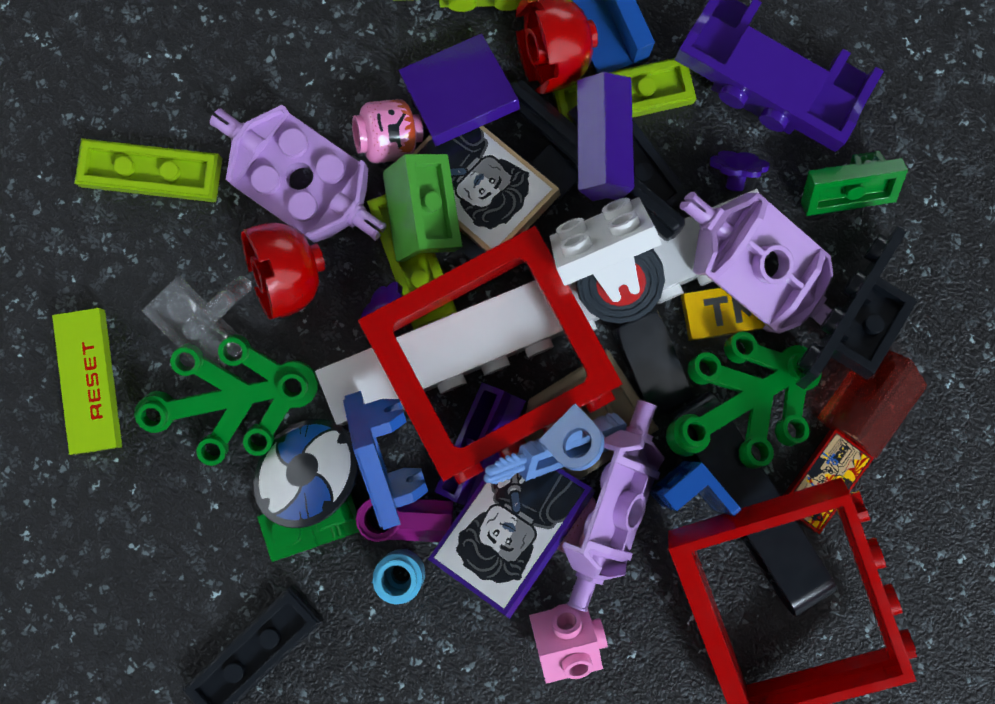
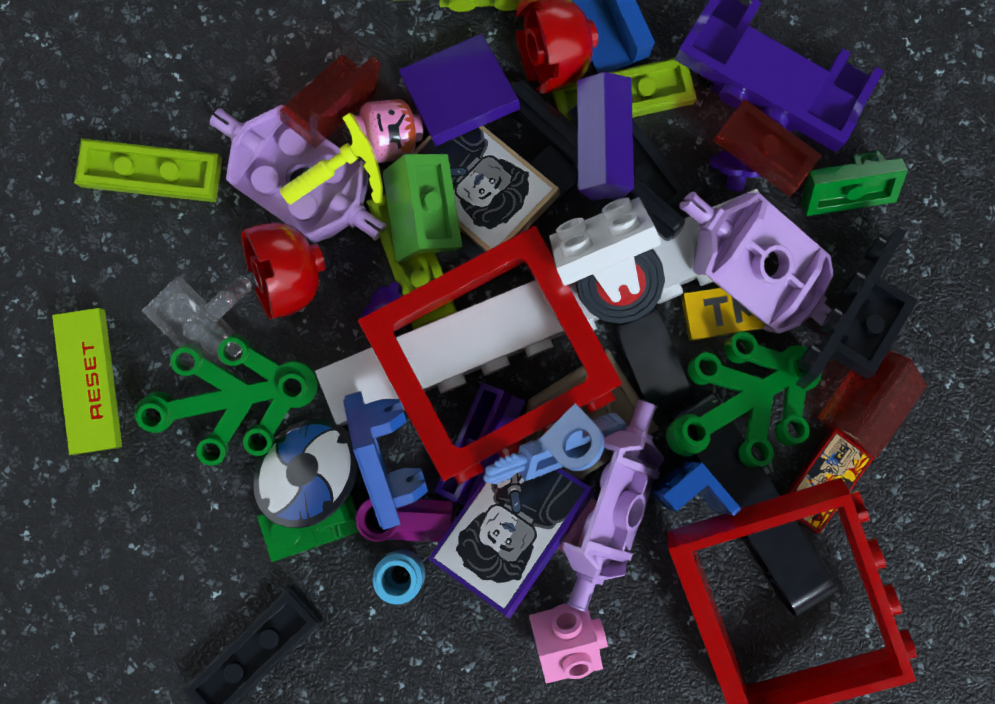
none -> neon yellow piece [279,113,383,205]
none -> clear red panel [280,54,381,149]
none -> clear red panel [713,99,821,197]

